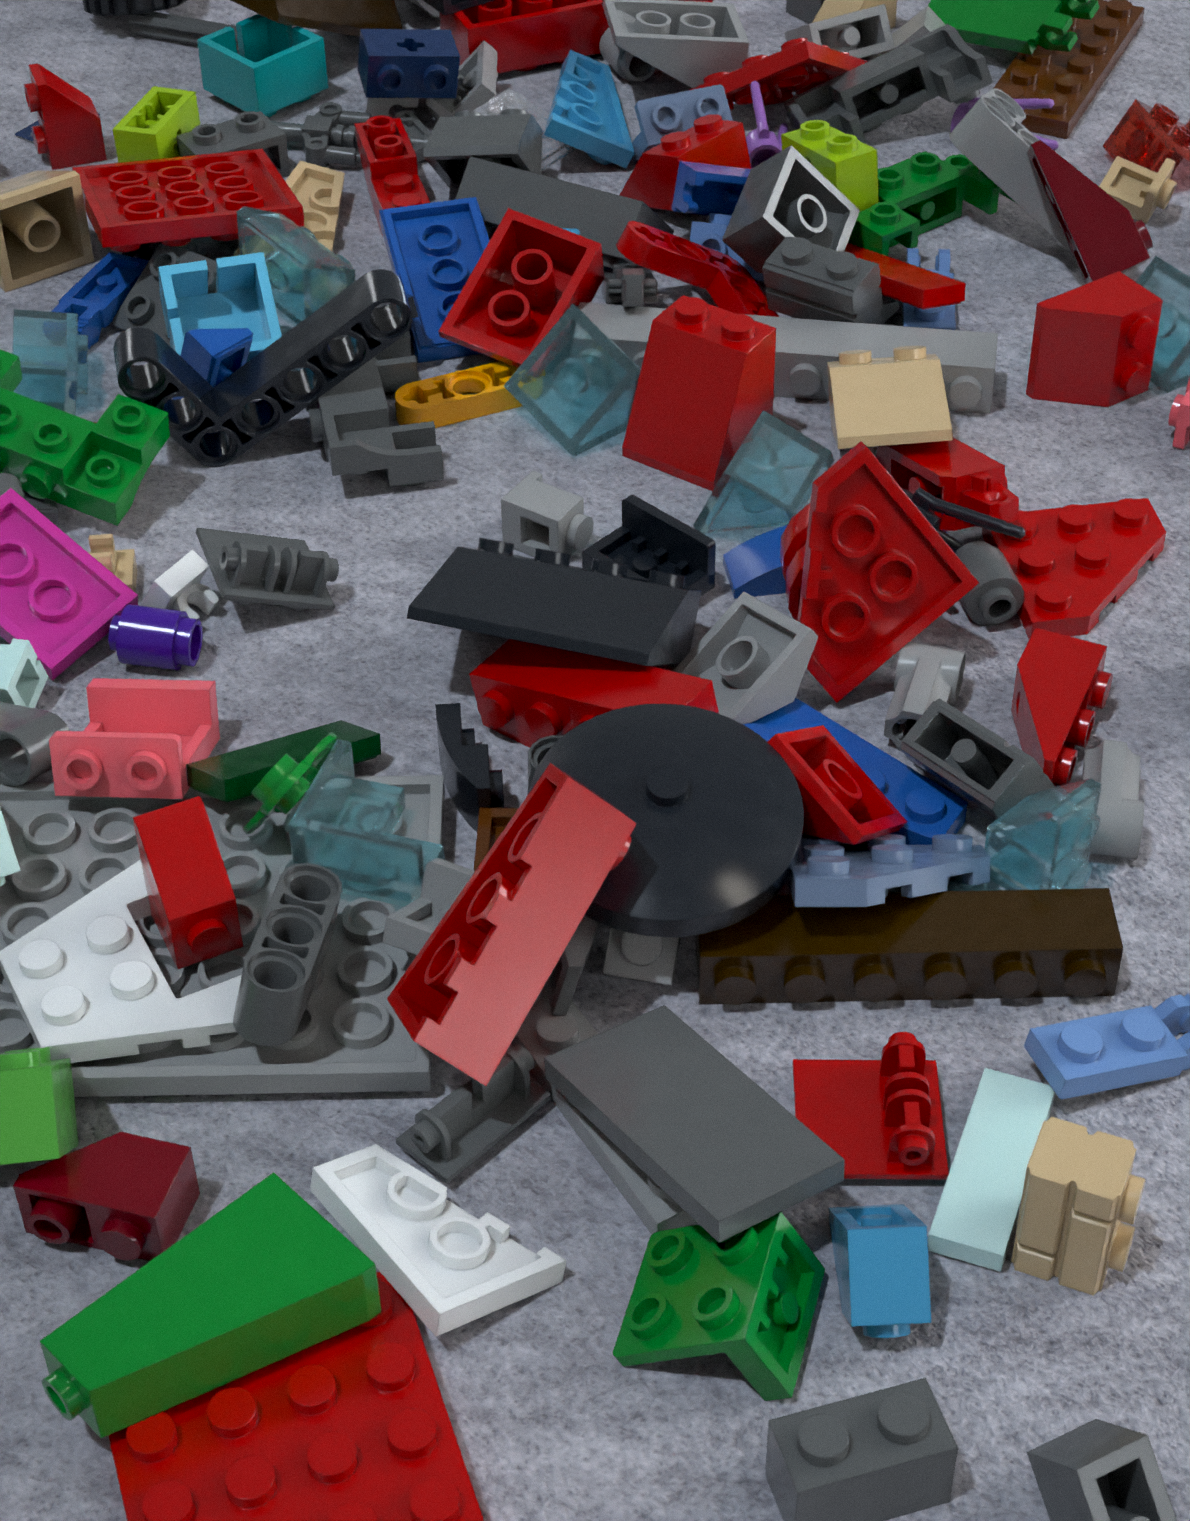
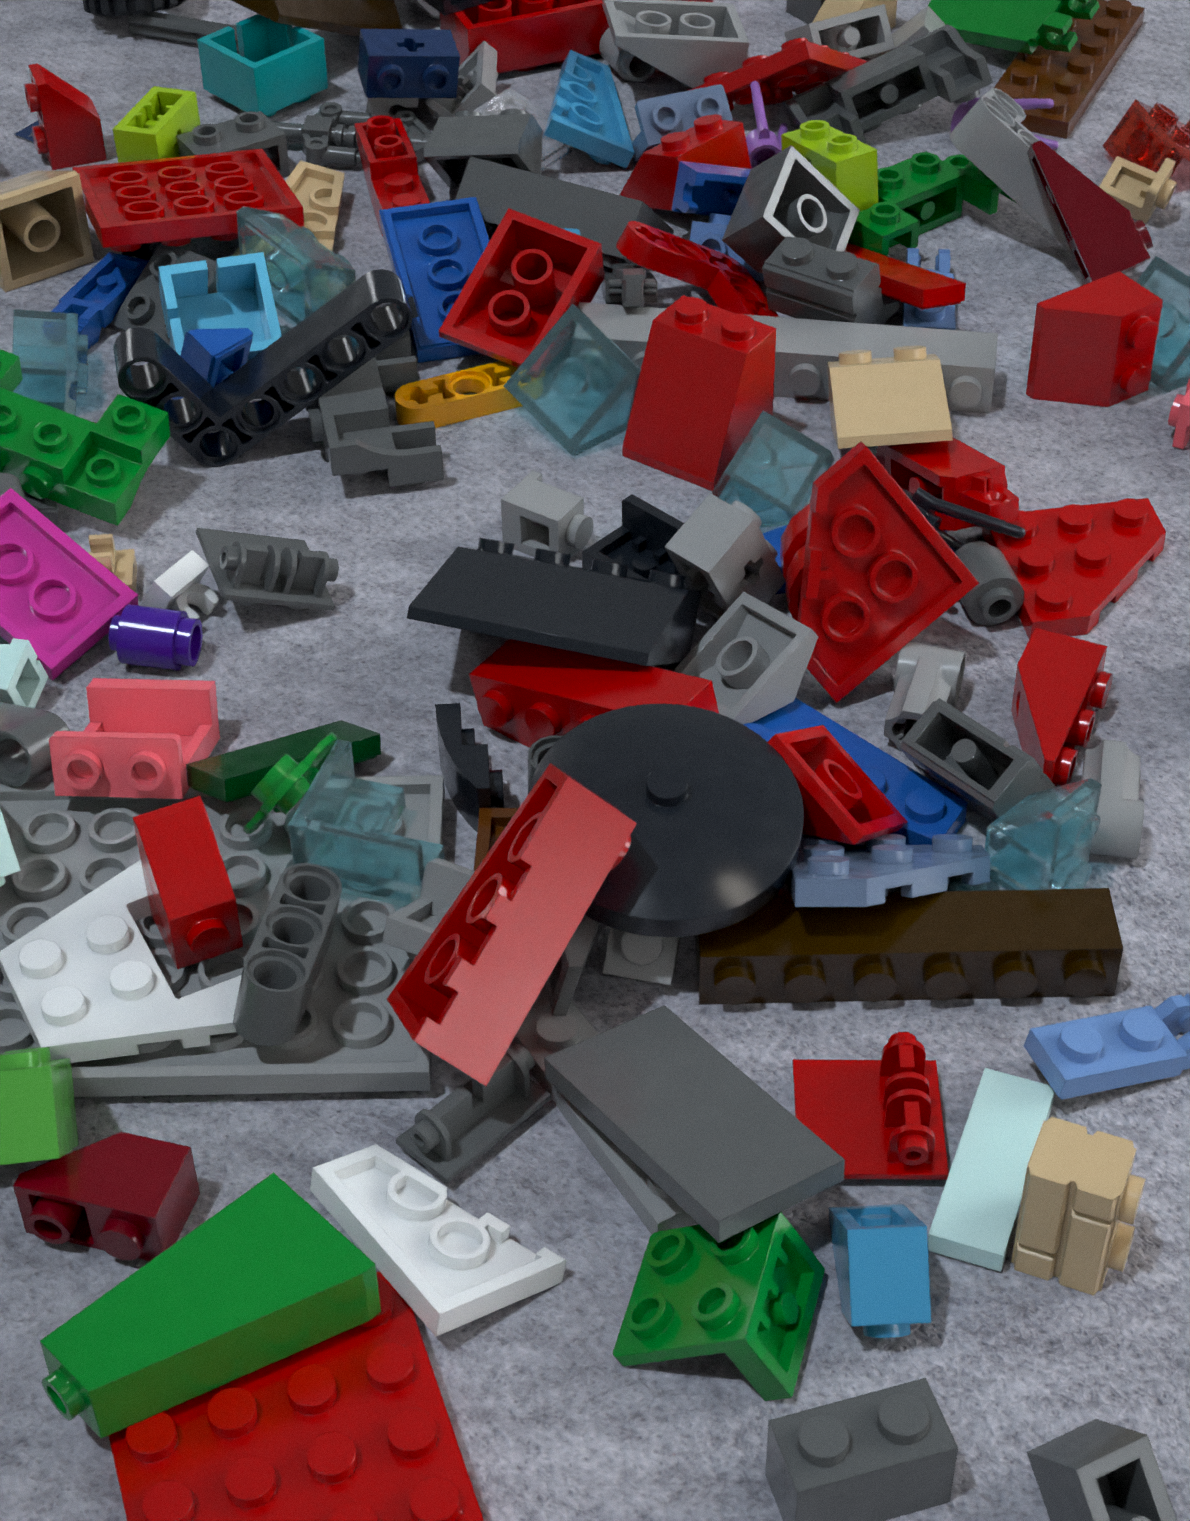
none -> light grey brick [665,493,786,620]

